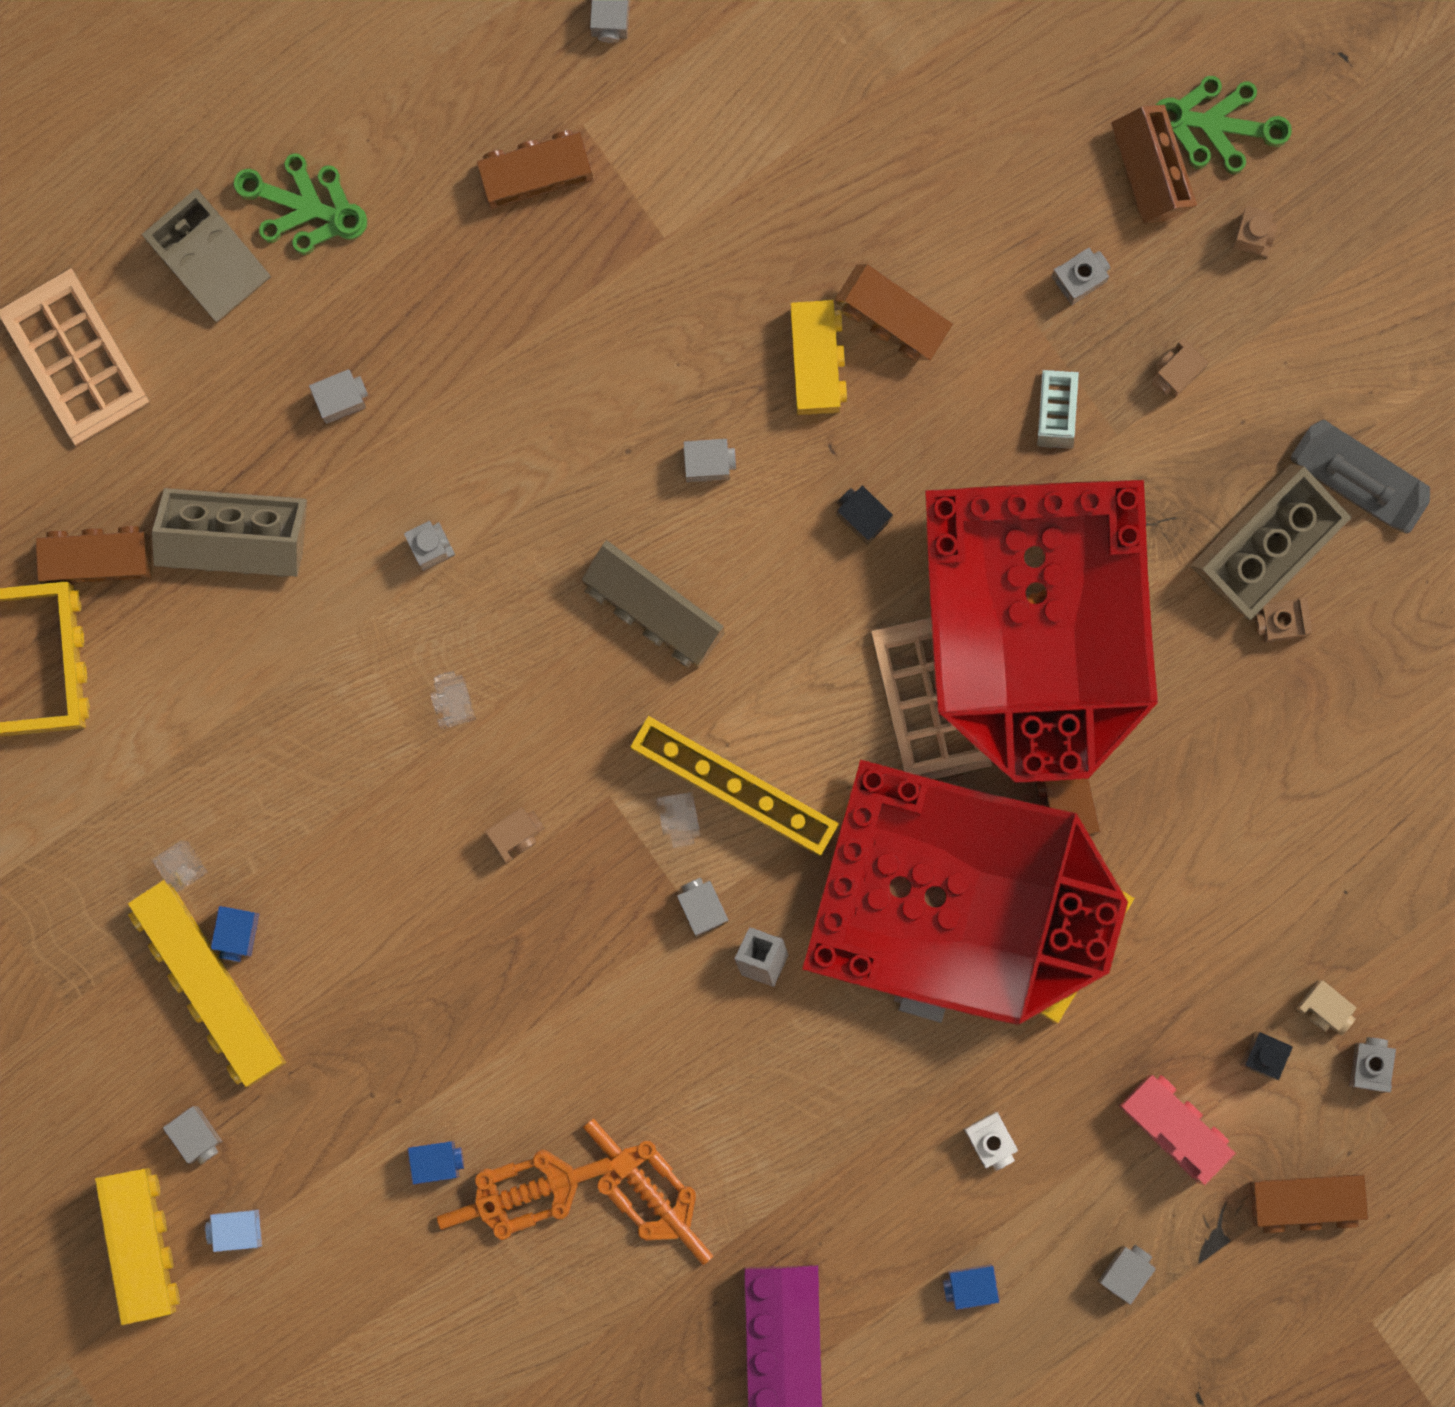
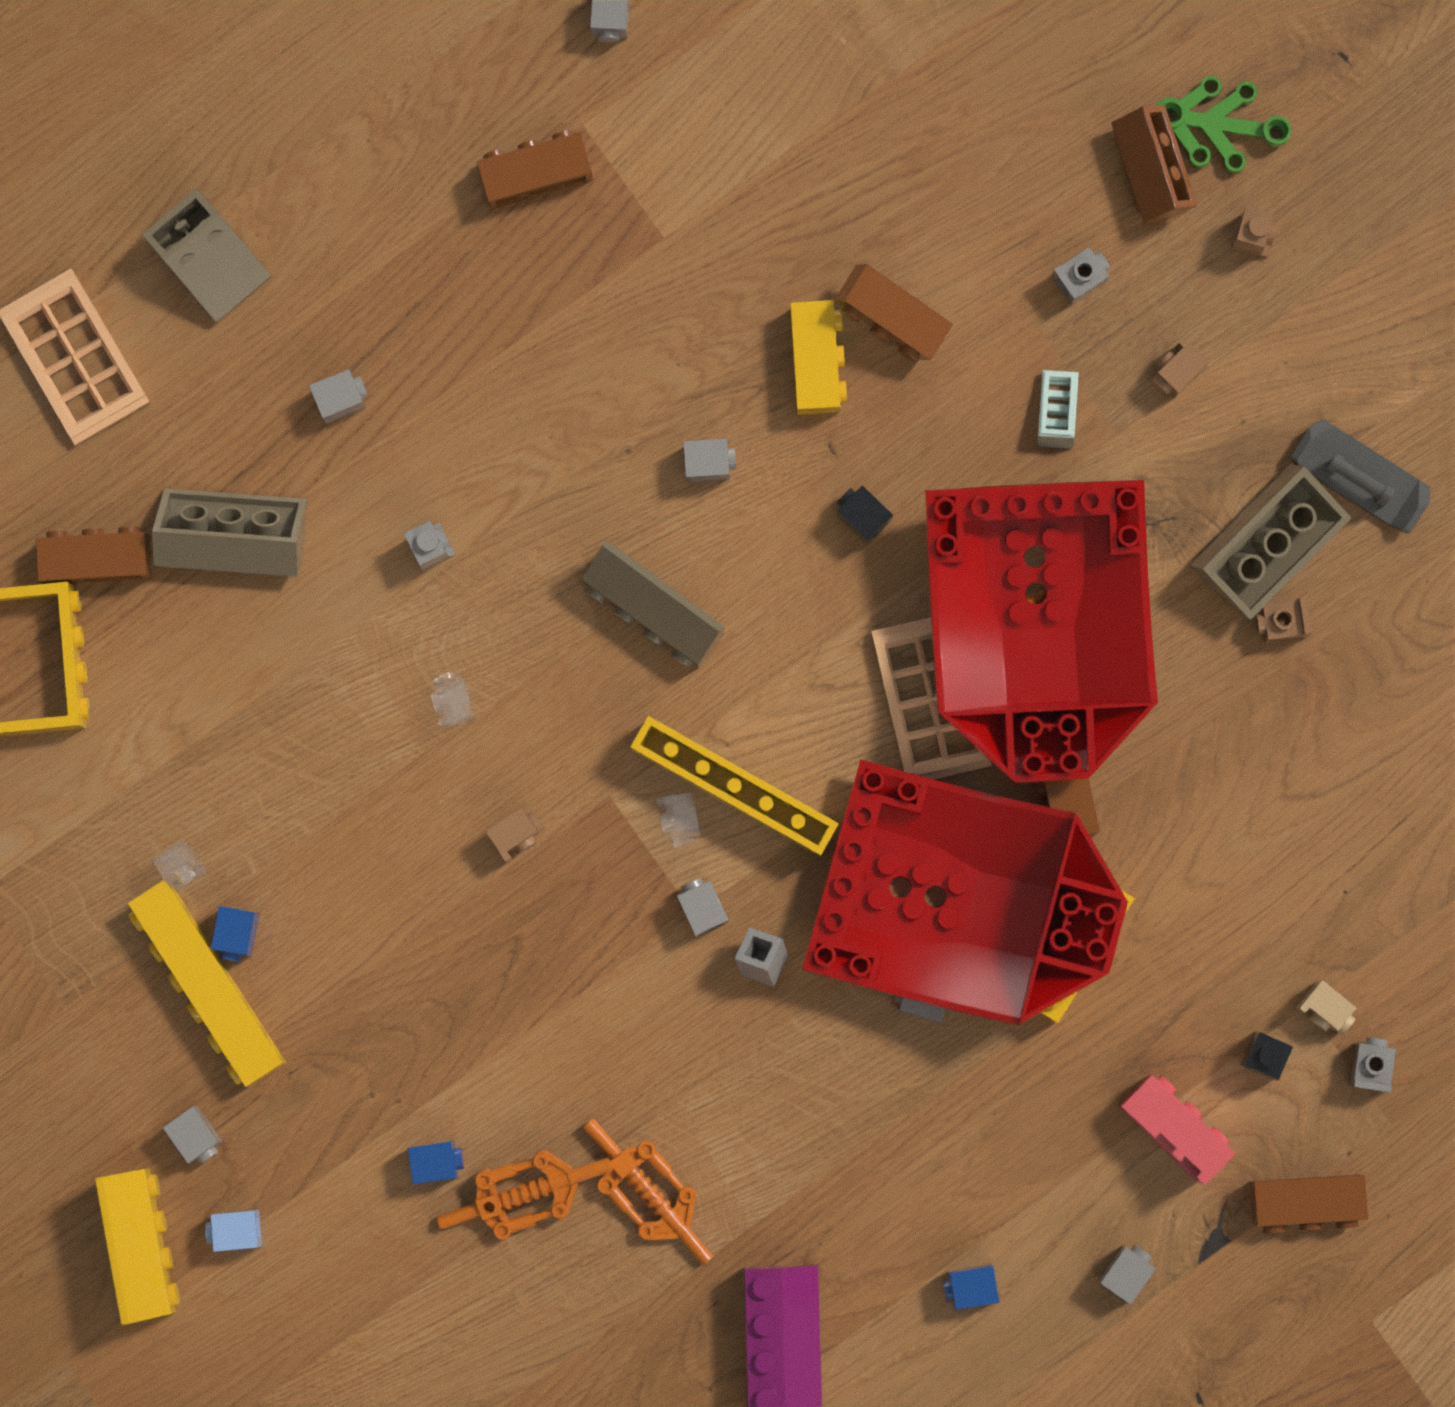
bright green plant [234,153,368,255] -> none
white brick [964,1112,1018,1171] -> none

